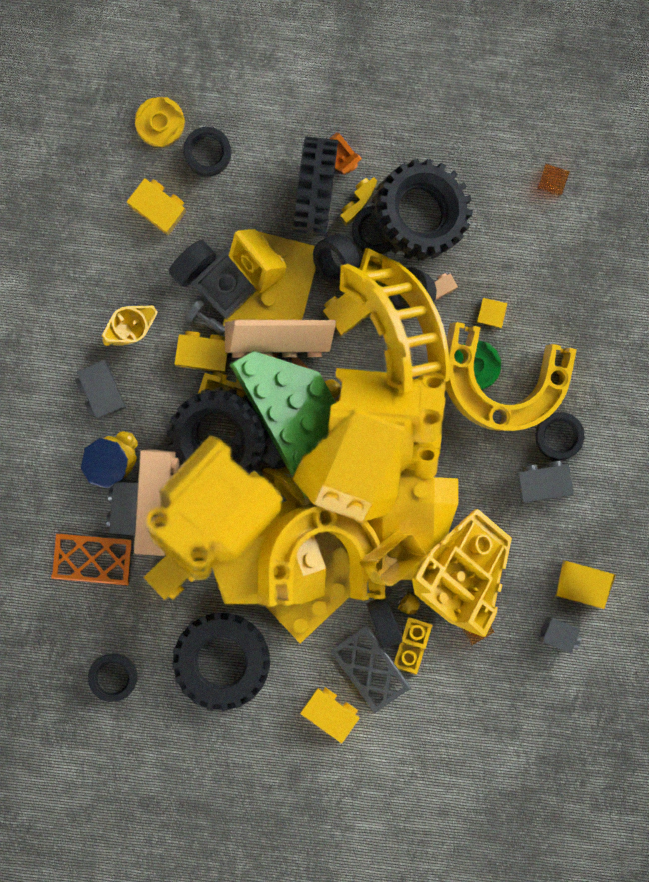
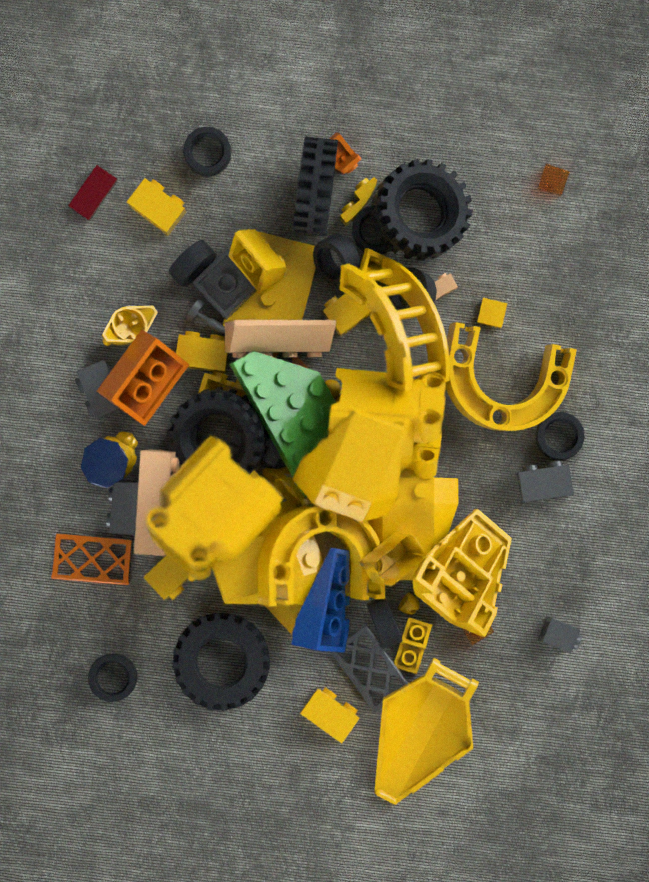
yellow tile [135,97,185,147] -> none
green tile [454,341,501,390] -> none
yellow piece [555,560,616,609] -> none
none -> dark red tile [68,165,118,221]
none -> orange slope [97,329,190,426]
none -> blue wedge [291,548,349,653]
none -> yellow windscreen [374,658,479,805]

